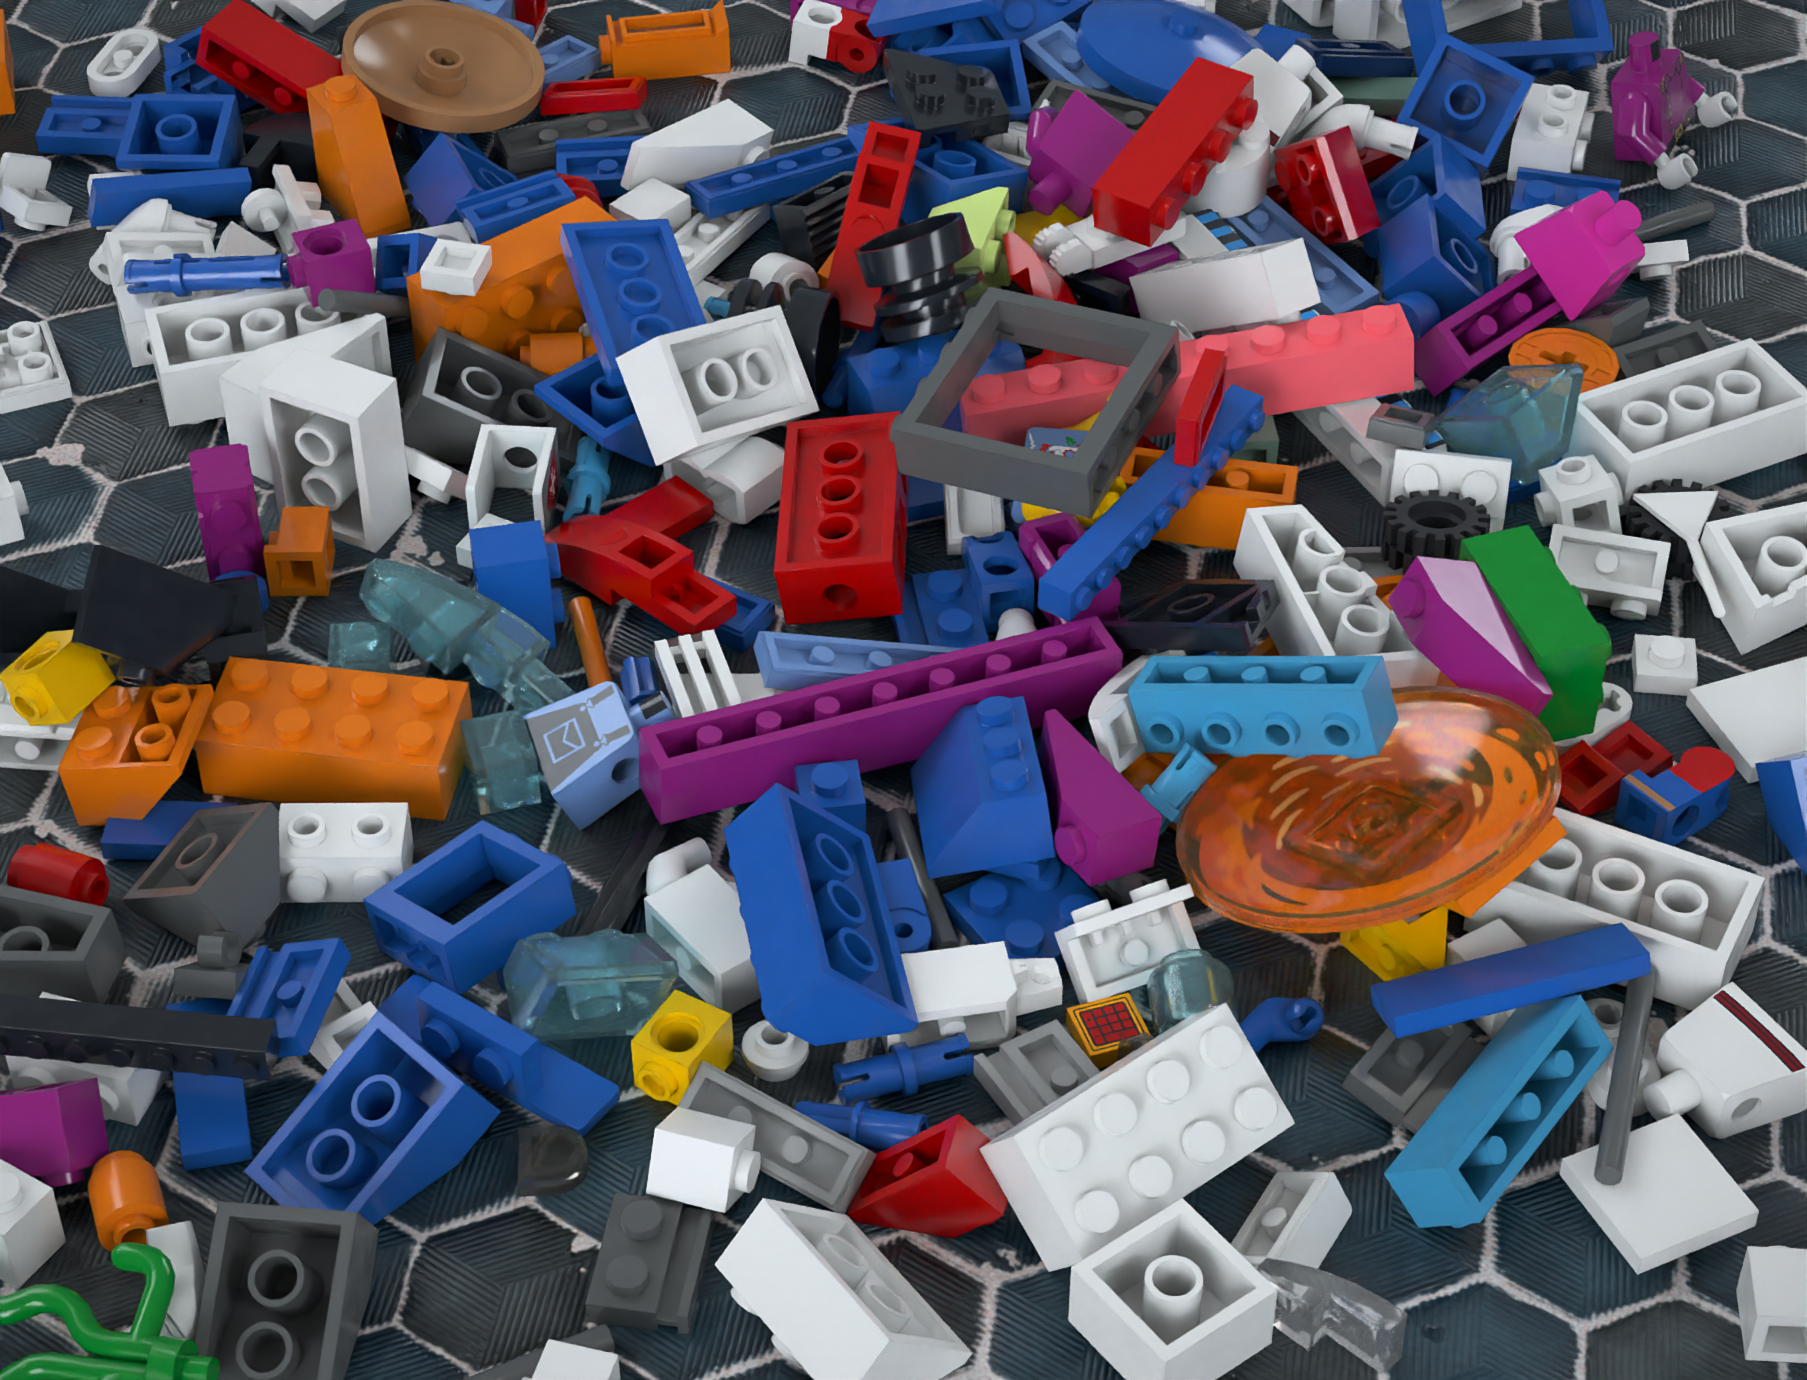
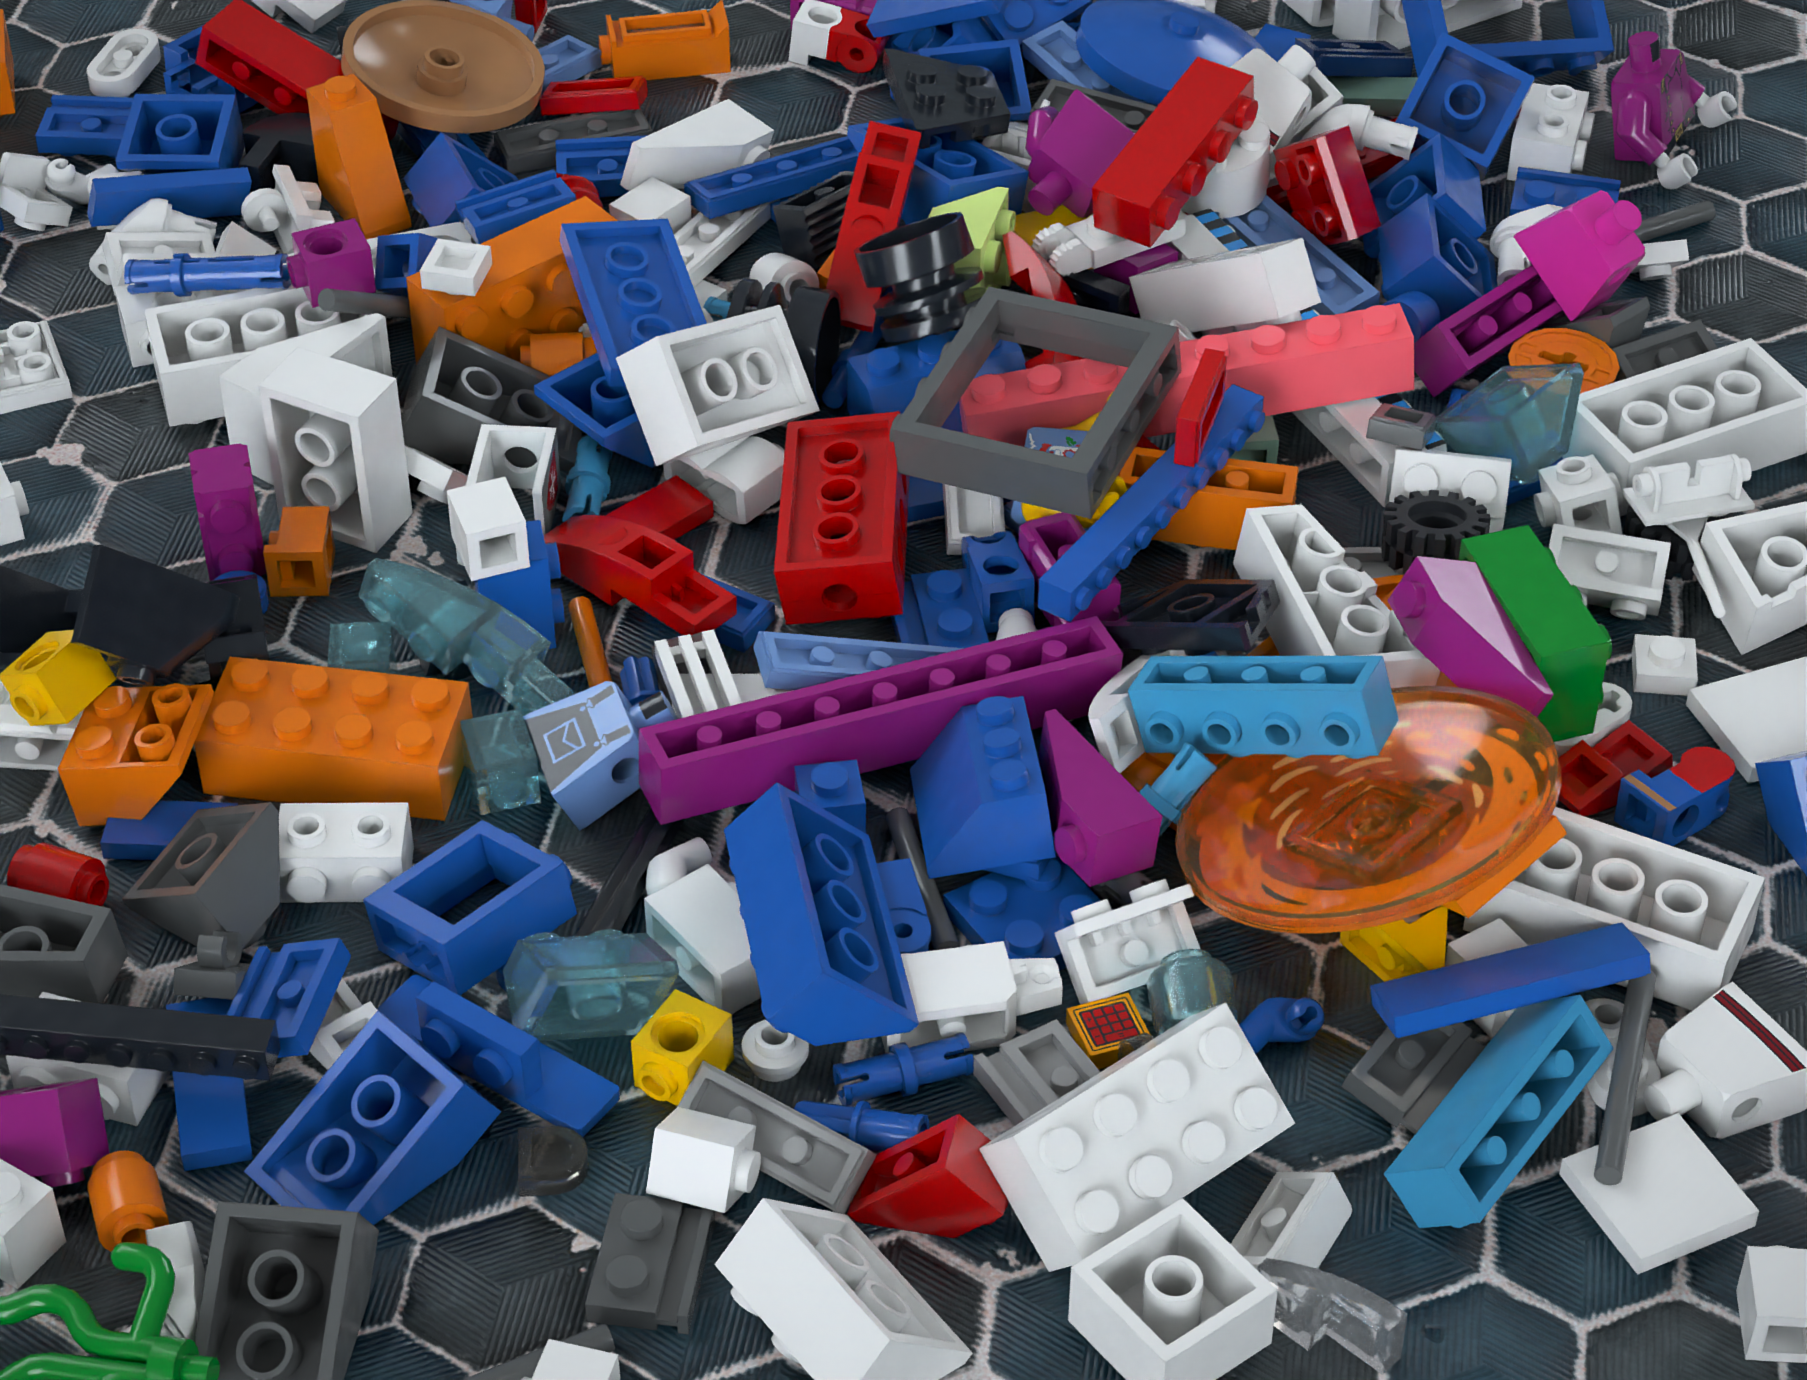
none -> white arm [44,159,118,205]
none -> white brick [446,477,530,581]
none -> white hinge [1622,453,1755,526]

